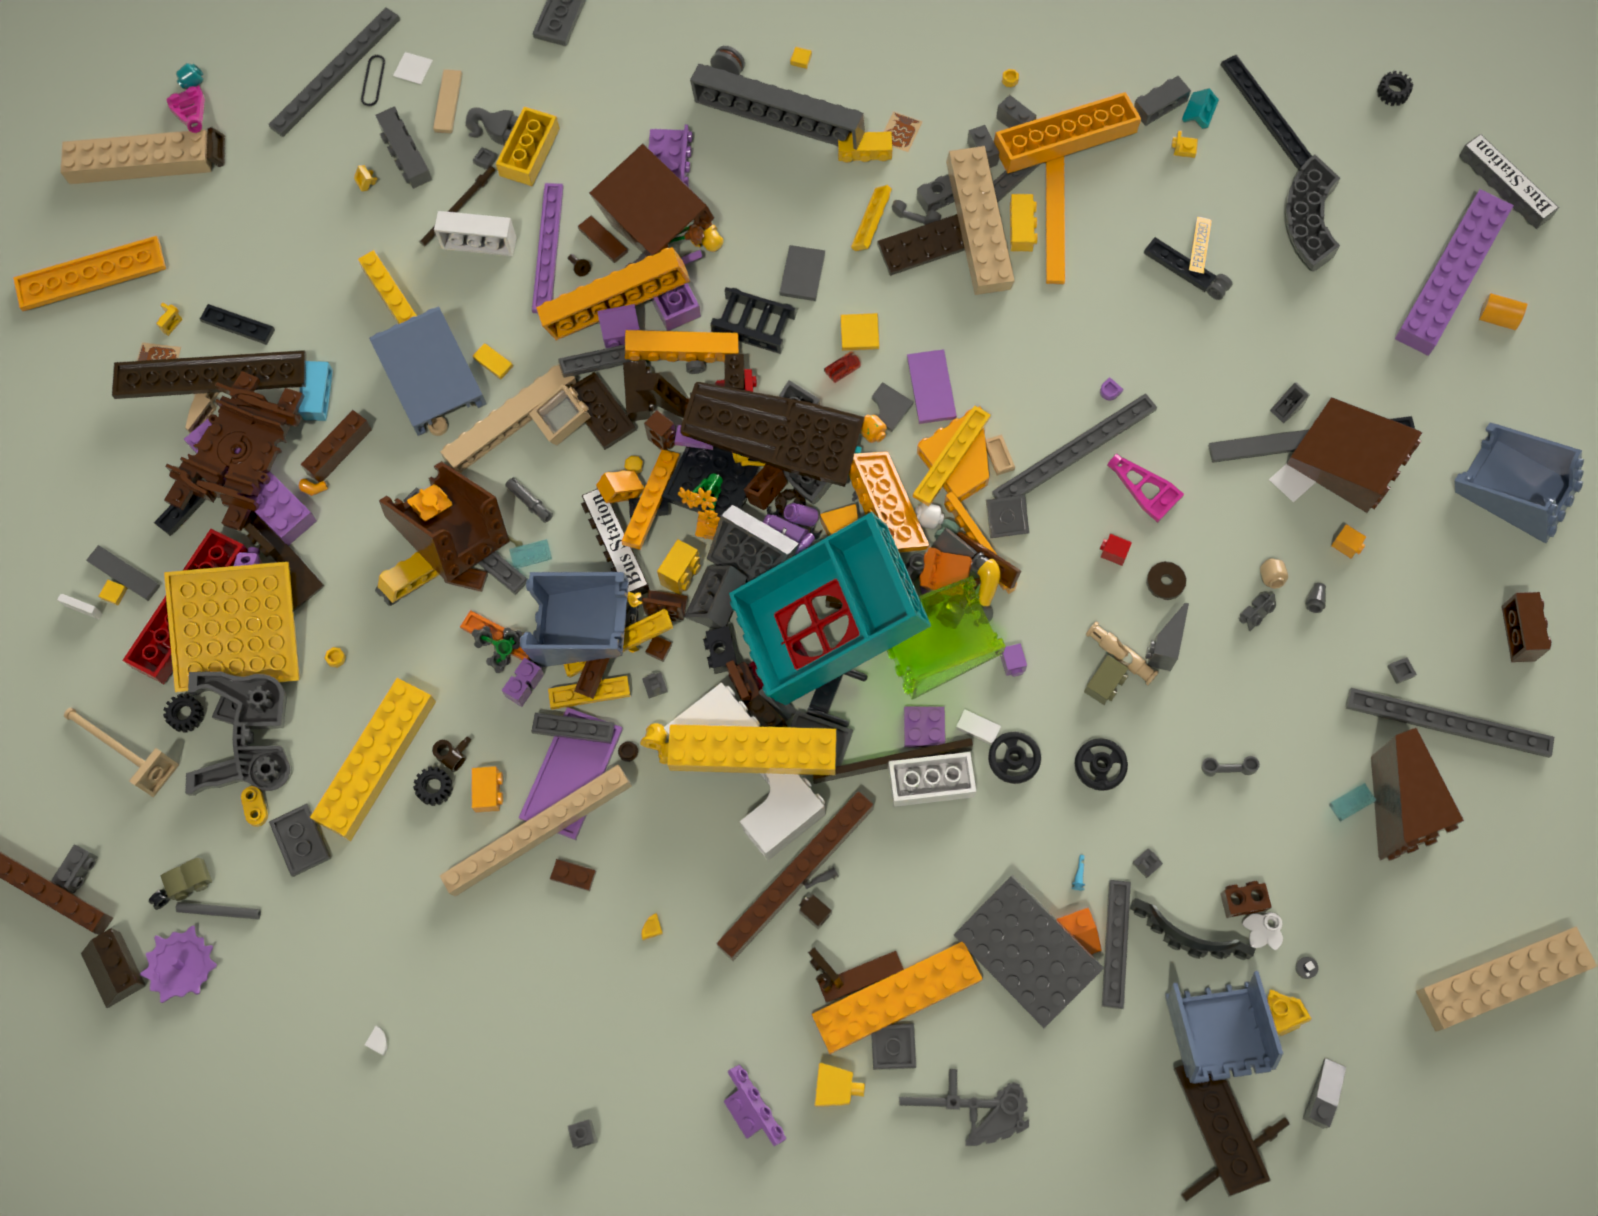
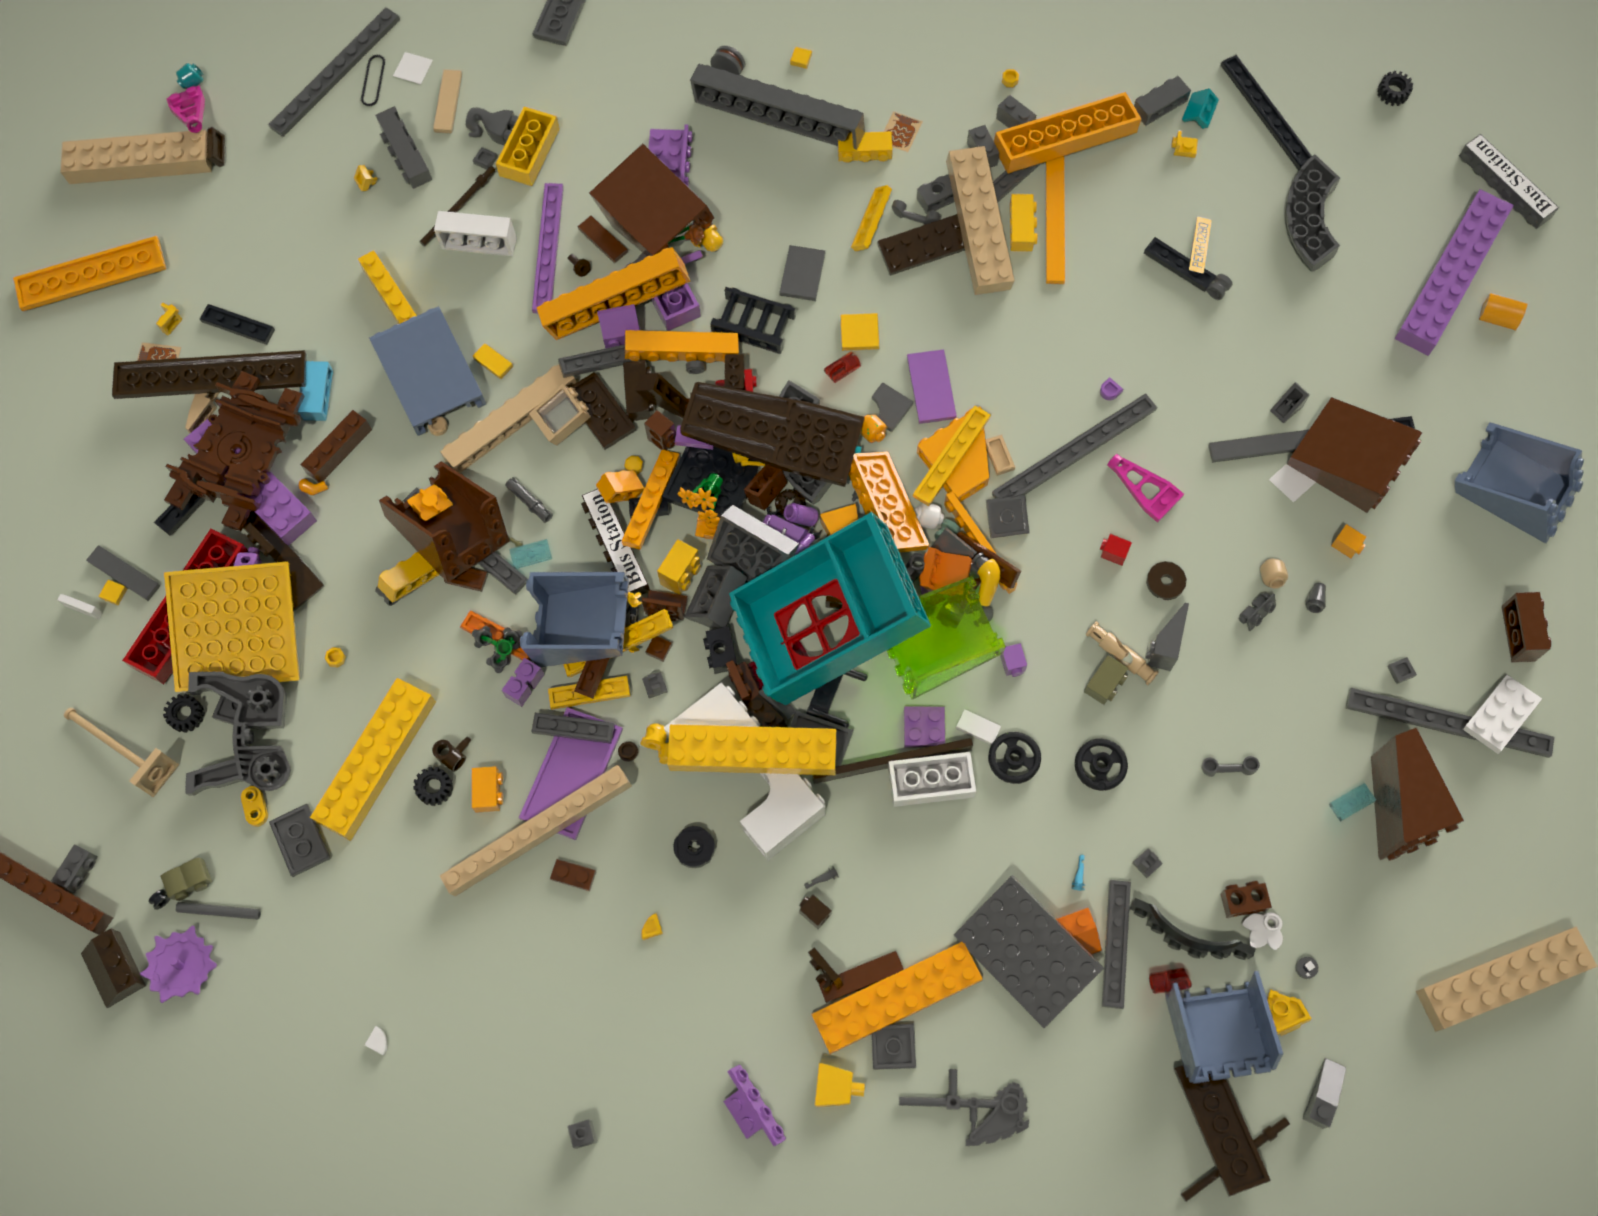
reddish brown brick [716,791,874,961] -> none
none -> black plate [673,826,715,868]
none -> clear red arm [1149,968,1192,994]
none -> white plate [1463,675,1542,754]

